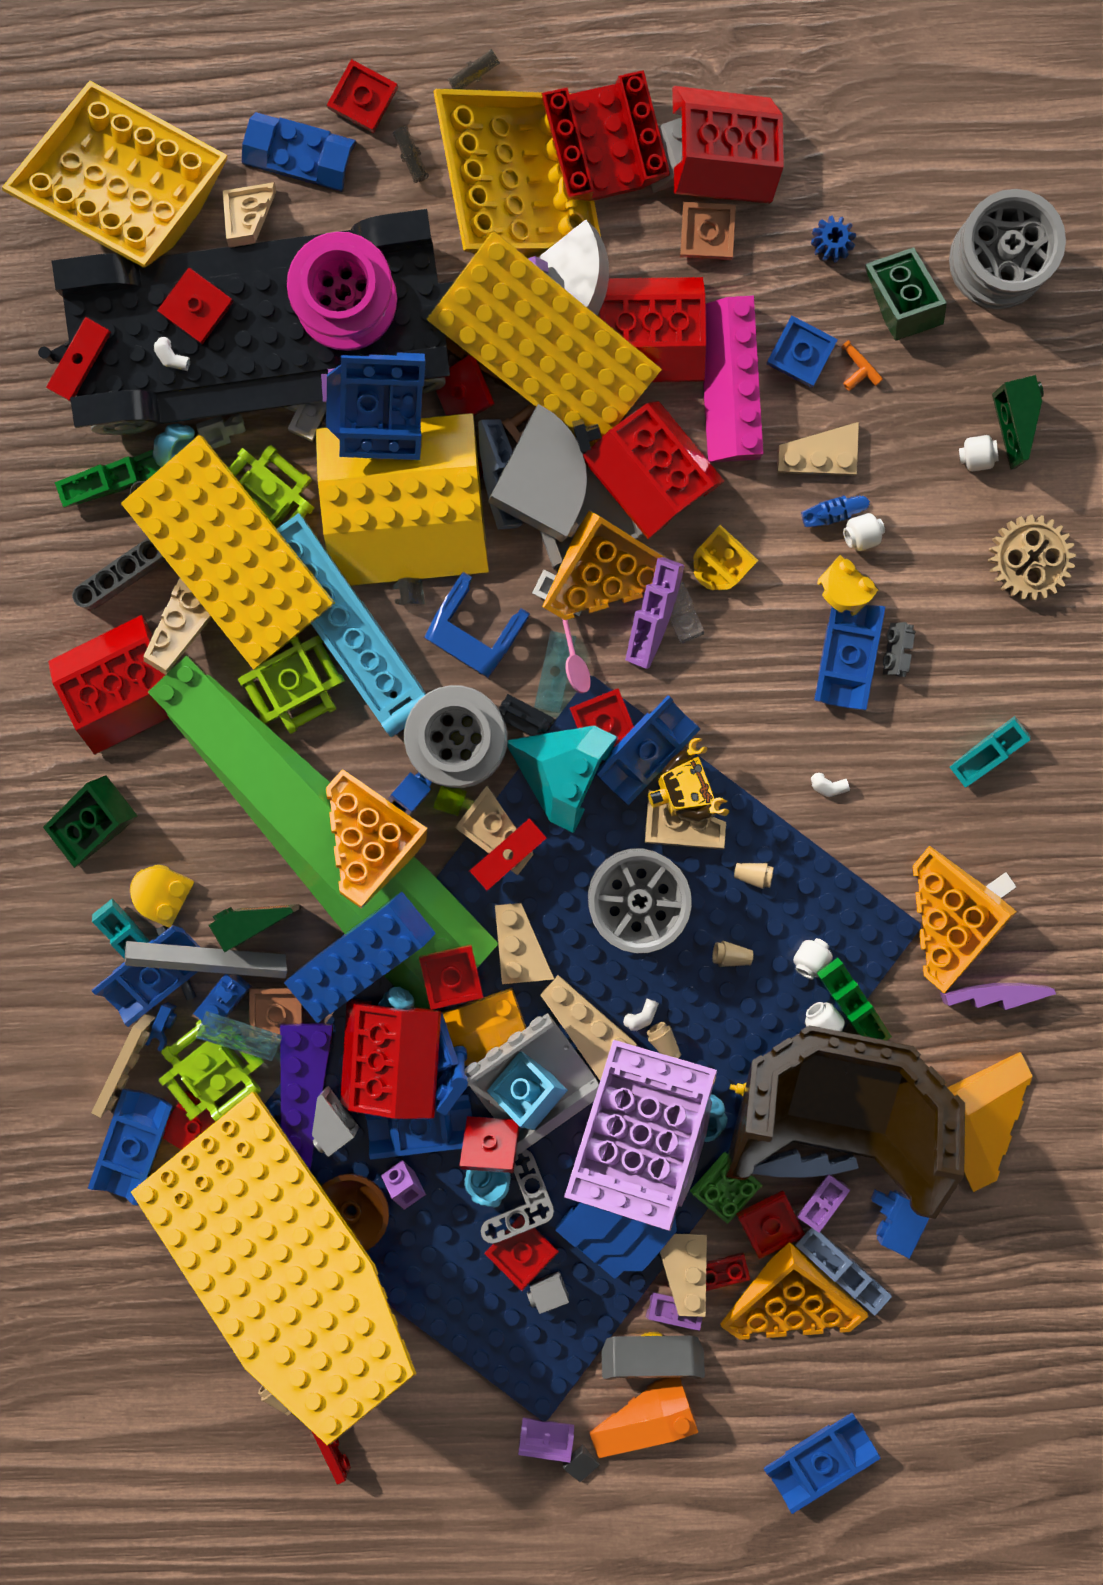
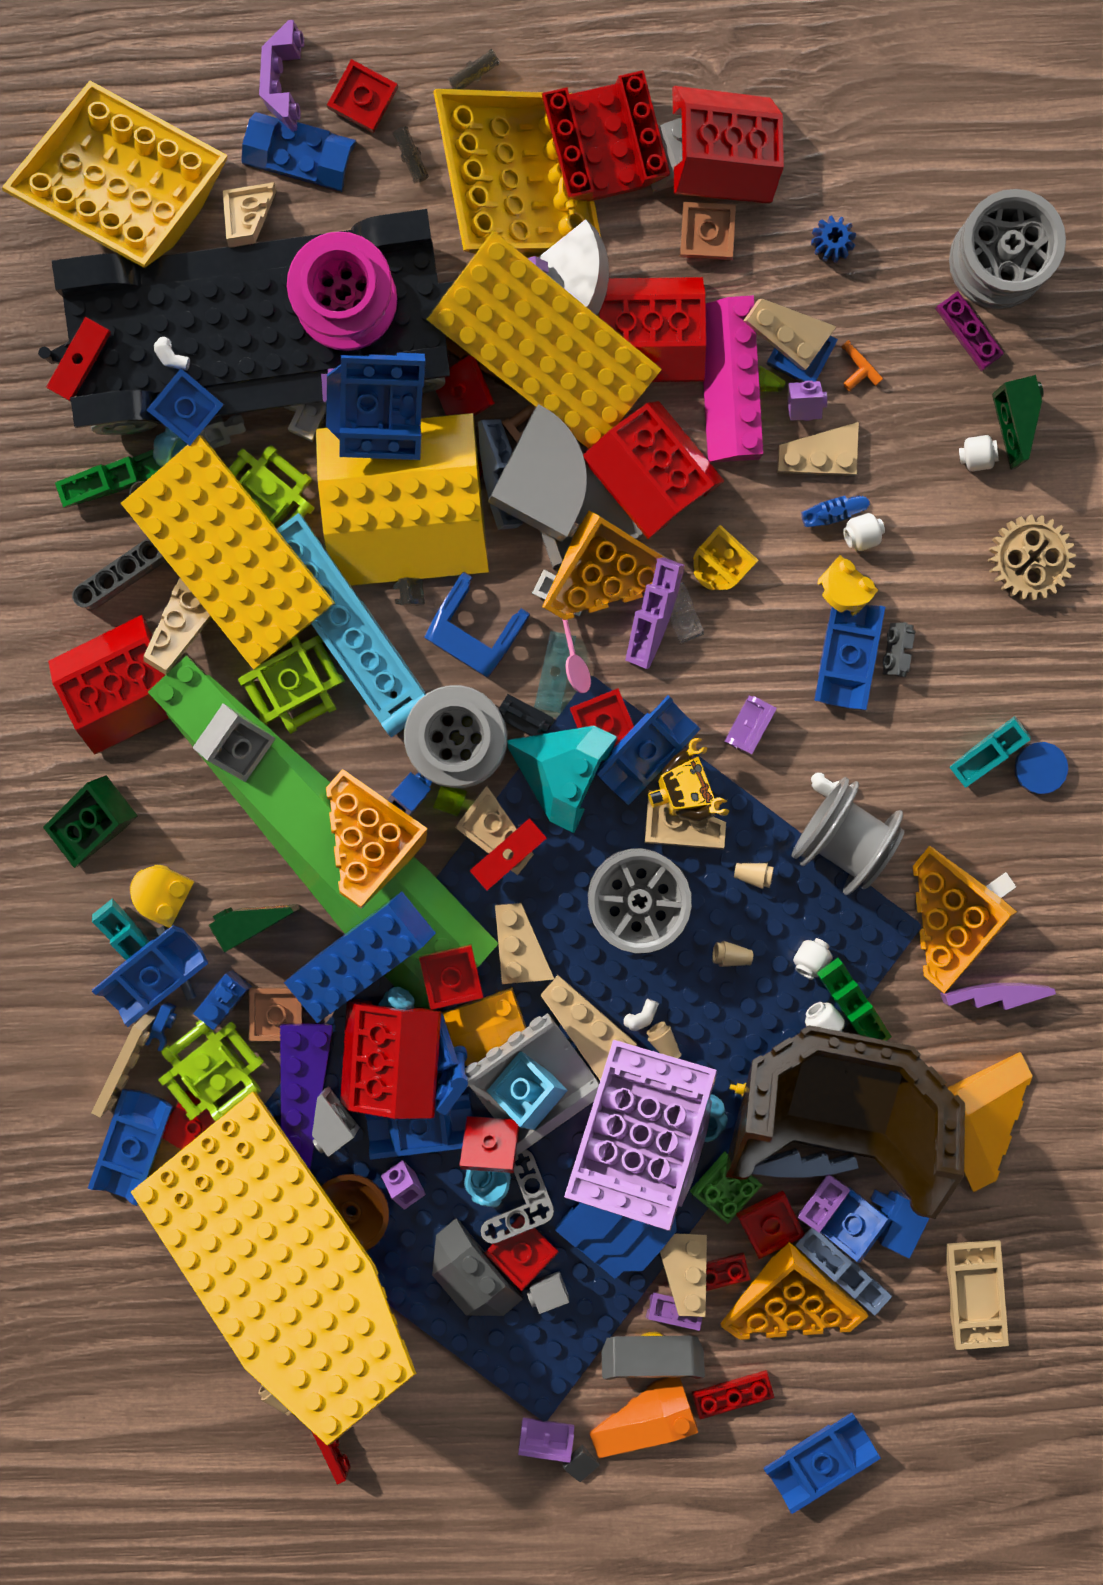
light grey tile [125,941,287,978] -> none
red plate [157,268,234,345] -> none
clear light blue tile [196,1011,282,1061] -> none
black tile [572,419,602,452] -> none
dark green slope [865,247,947,341] -> none
none -> blue plate [147,369,224,446]
none -> light grey slope [193,703,276,782]
none -> medium lavender slope [259,20,304,131]
none -> dark grey wedge [432,1217,524,1316]
none -> red tile [692,1370,775,1420]
none -> medium lavender hinge [724,695,777,755]
none -> tan wing [743,299,836,370]
none -> clear neon green slope [758,366,785,392]
none -> medium lavender brick [787,381,827,421]
none -> light grey wheel [792,777,904,895]
none -> plate [820,1187,891,1263]
none -> magenta tile [935,291,1004,371]
none -> tan slope [947,1240,1009,1350]
none -> blue tile [1014,742,1068,794]

